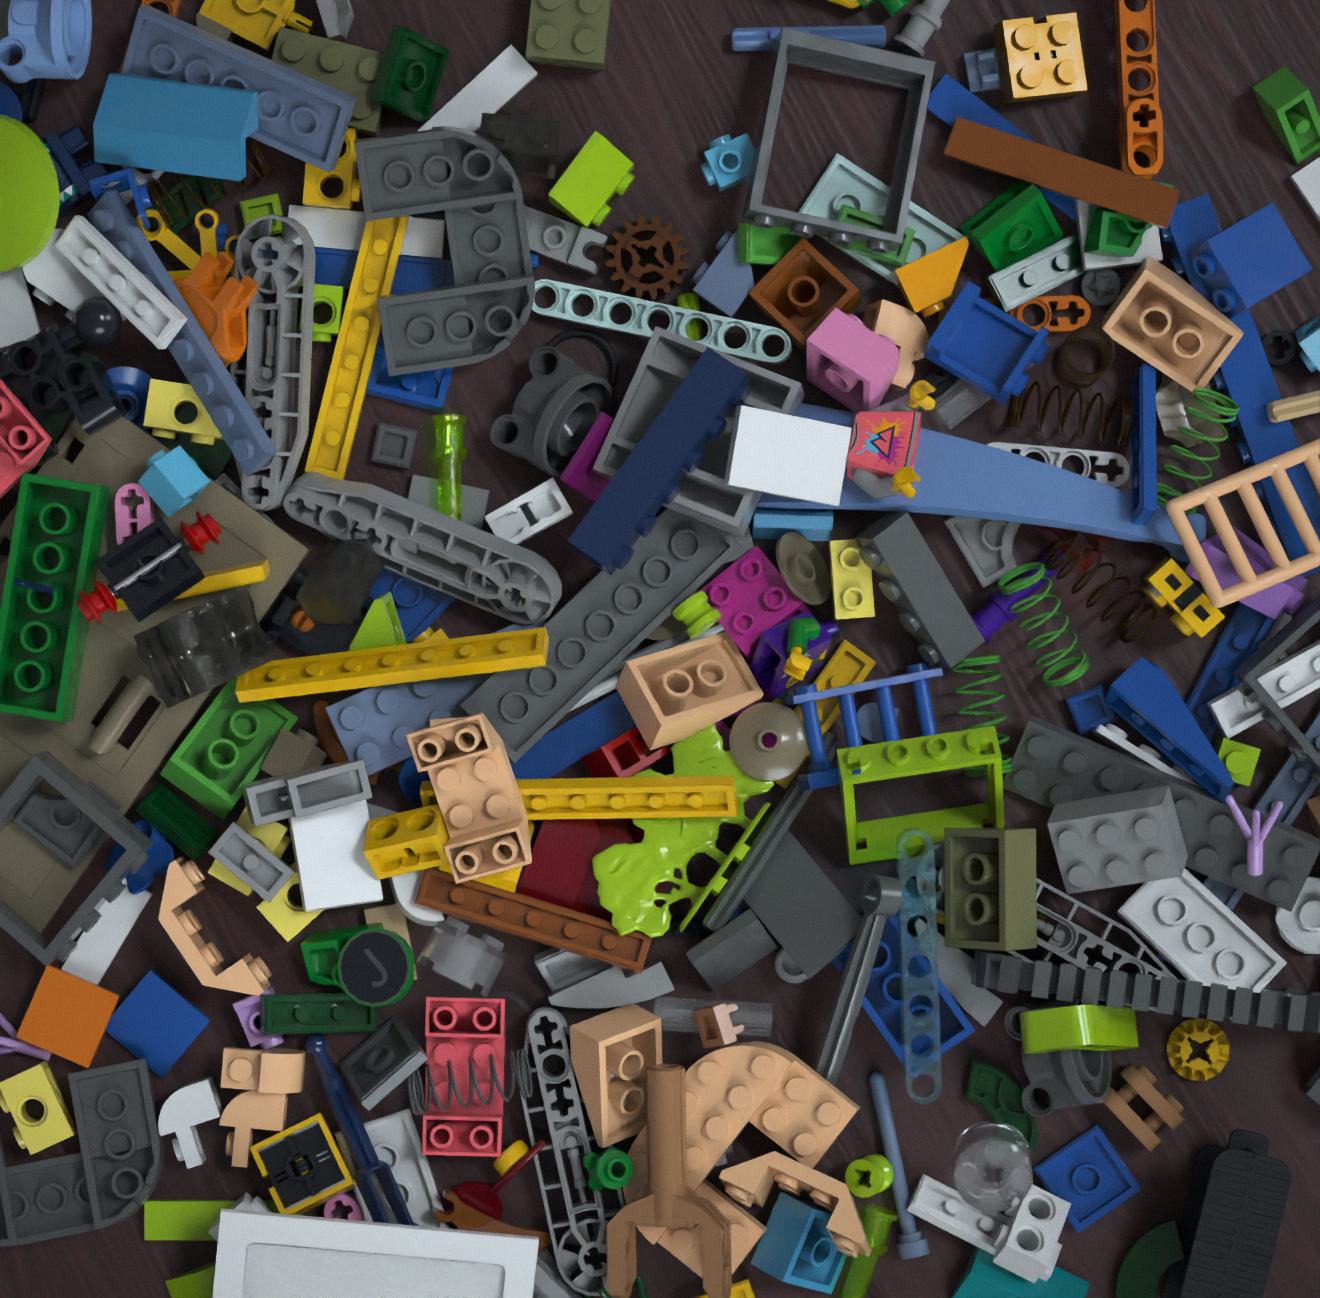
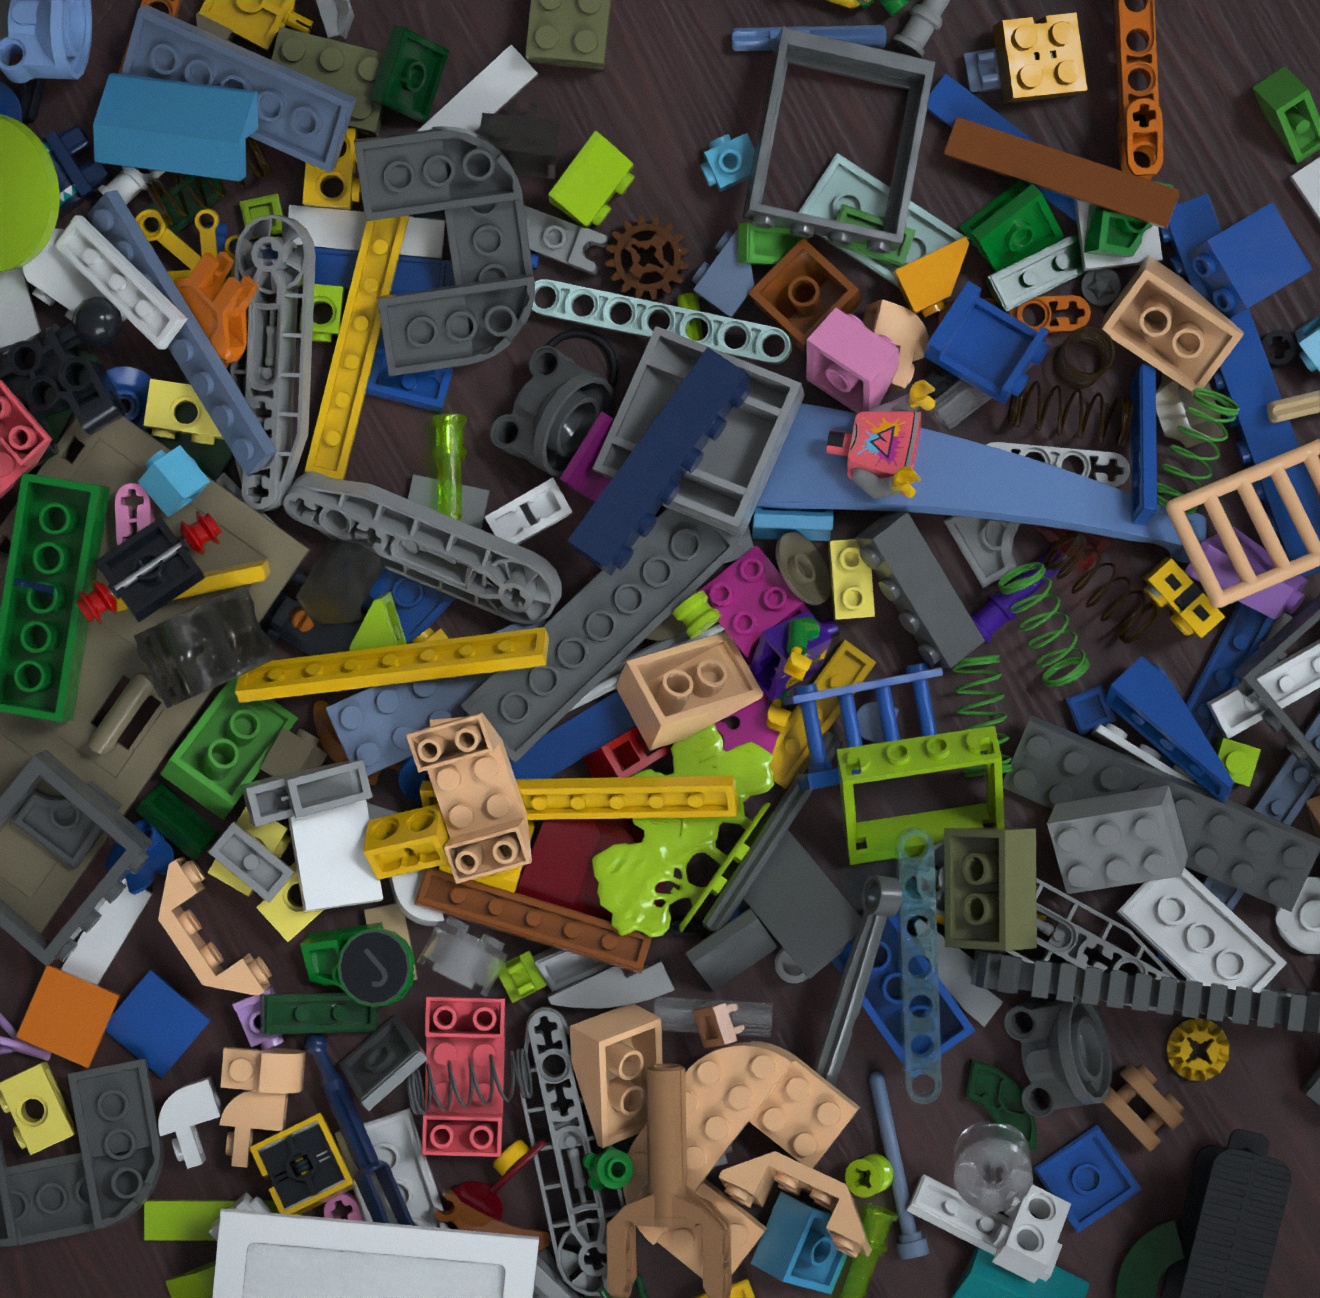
blue bracket [88,167,152,230] -> none
dark grey tile [371,423,418,469] -> none
white tile [724,405,852,507] -> none
dark tan dish [729,702,808,781] -> none
lime beam [1019,1005,1139,1054] -> none
lavender plant [1225,795,1283,876] -> none
none -> lime tile [495,950,547,1003]

